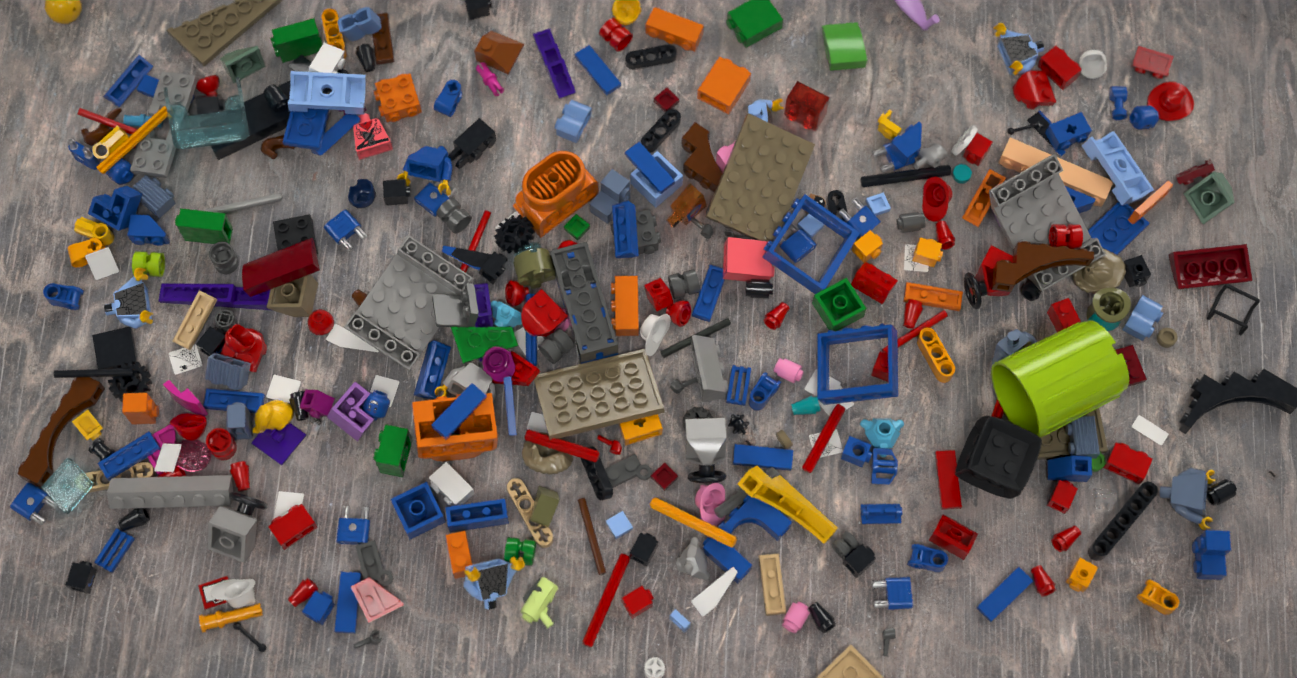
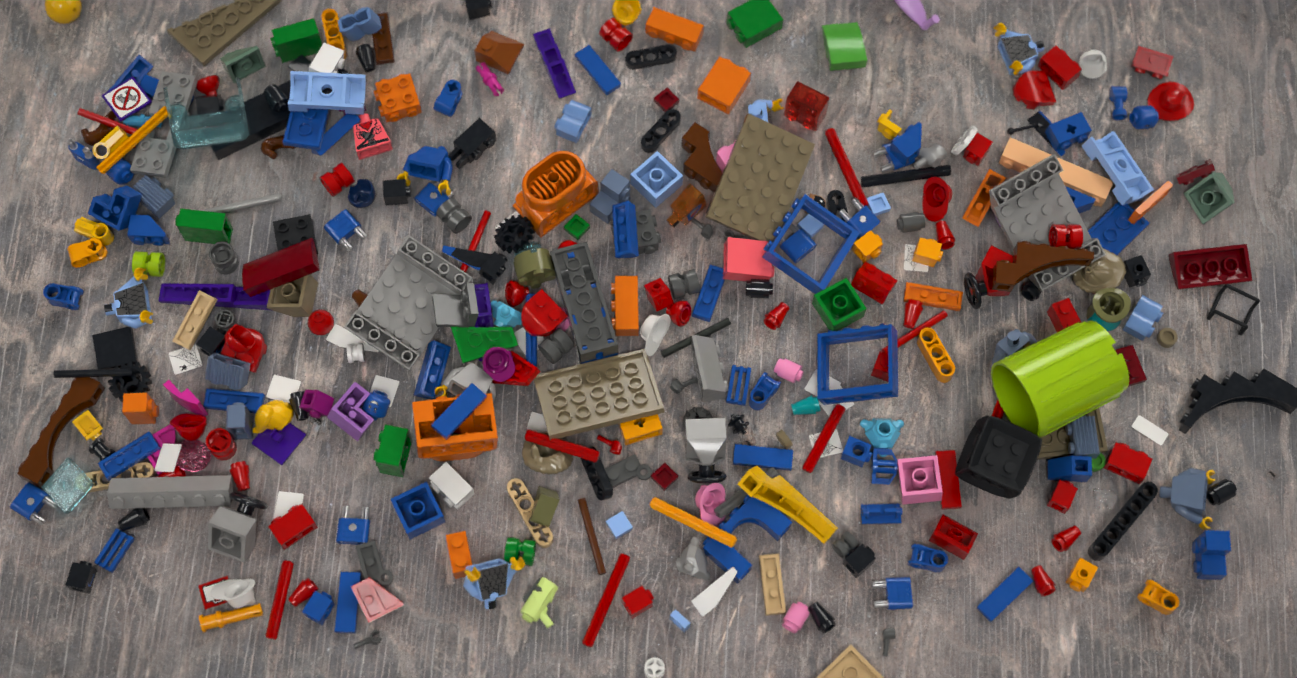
white sticker [85,247,119,280] -> none
black hinge [233,622,267,652] -> none
blue brick [445,499,509,533] -> none
tile [503,376,517,436] -> none
blue tile [625,142,675,194] -> none
black brick [629,532,658,567] -> none
teal tile [952,164,972,184] -> none
none -> piece [101,77,152,122]
none -> red axle [265,560,294,640]
none -> red wheel [319,163,355,197]
none -> white wheel [347,343,365,363]
none -> red axle [825,128,869,207]
none -> bright pink brick [897,455,943,505]

